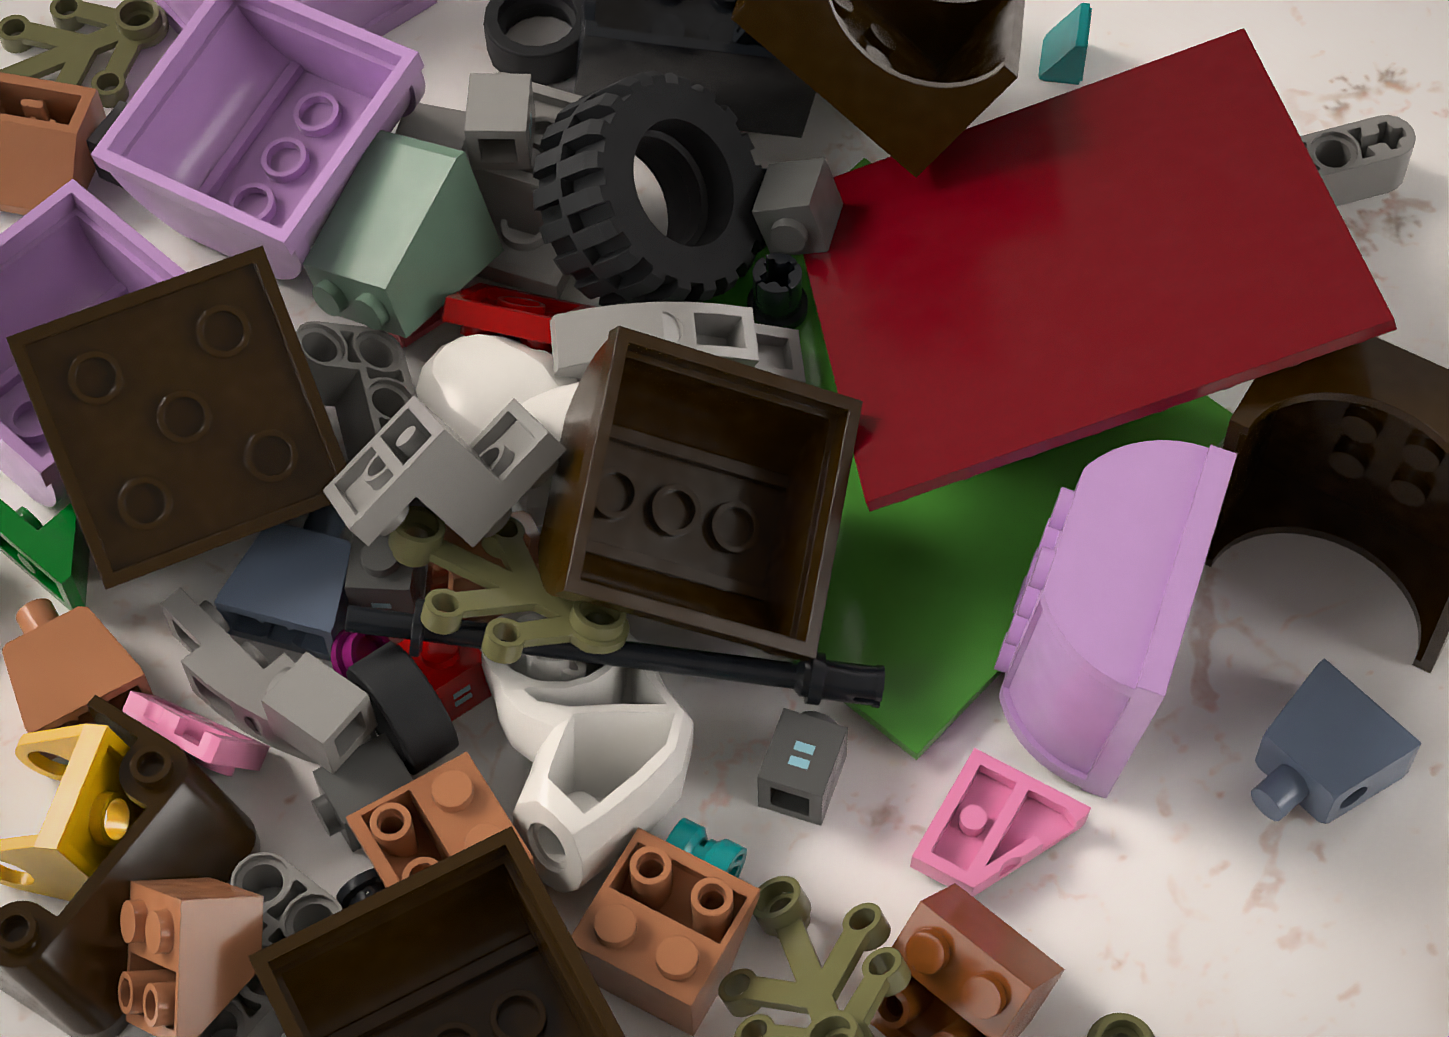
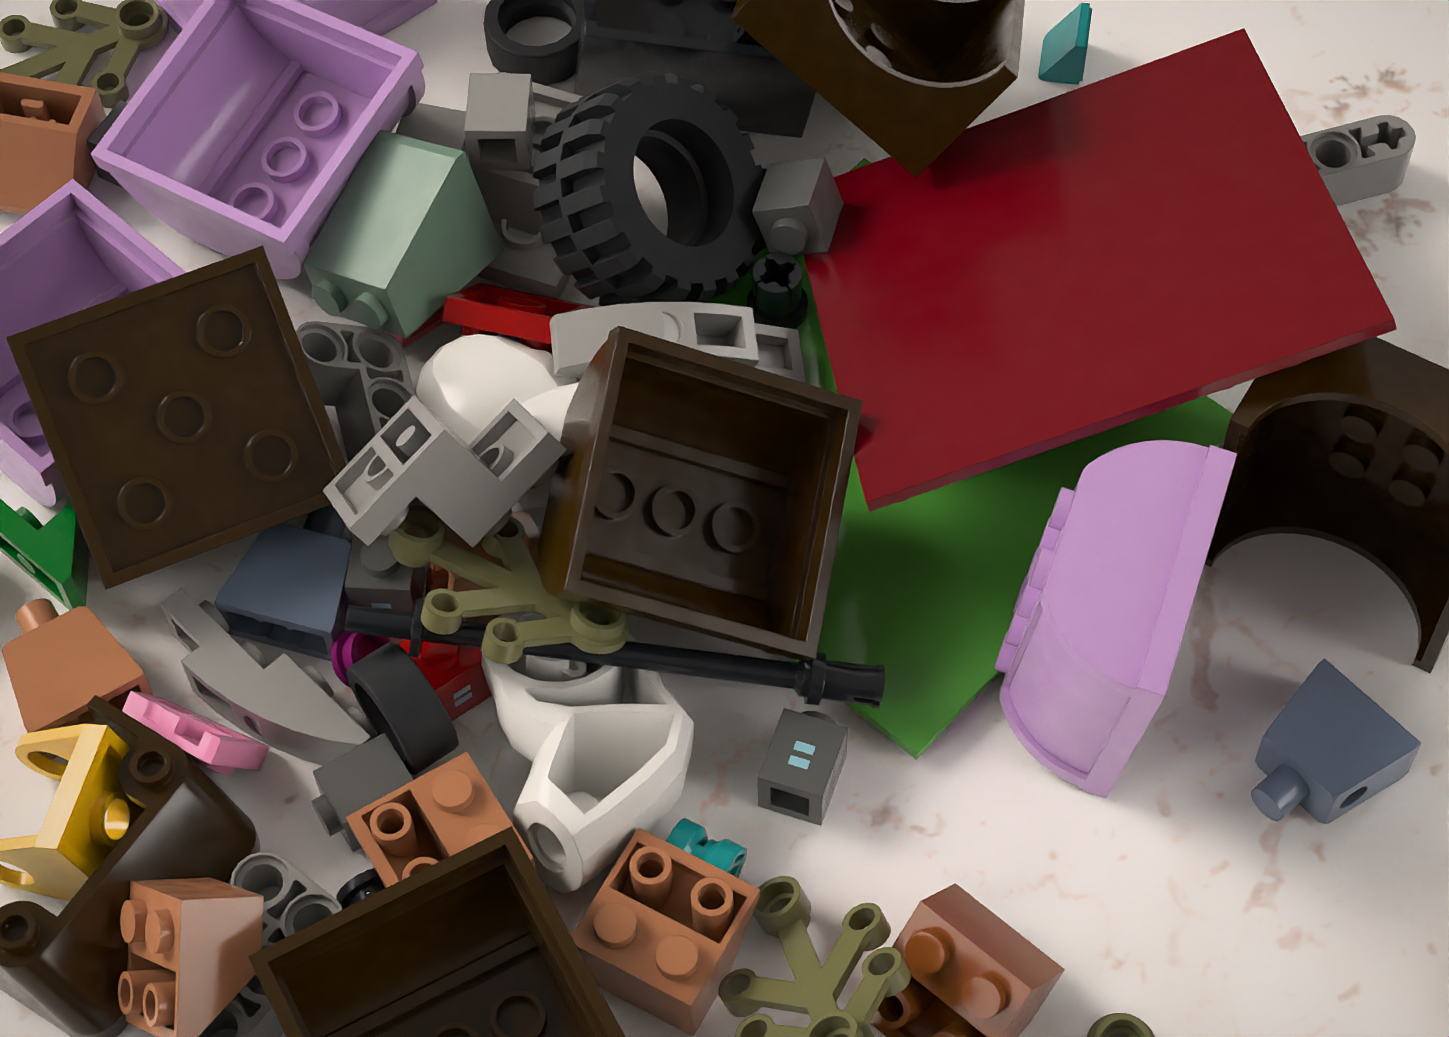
light grey brick [261,651,377,774] -> none
bright pink wing [910,748,1091,897] -> none

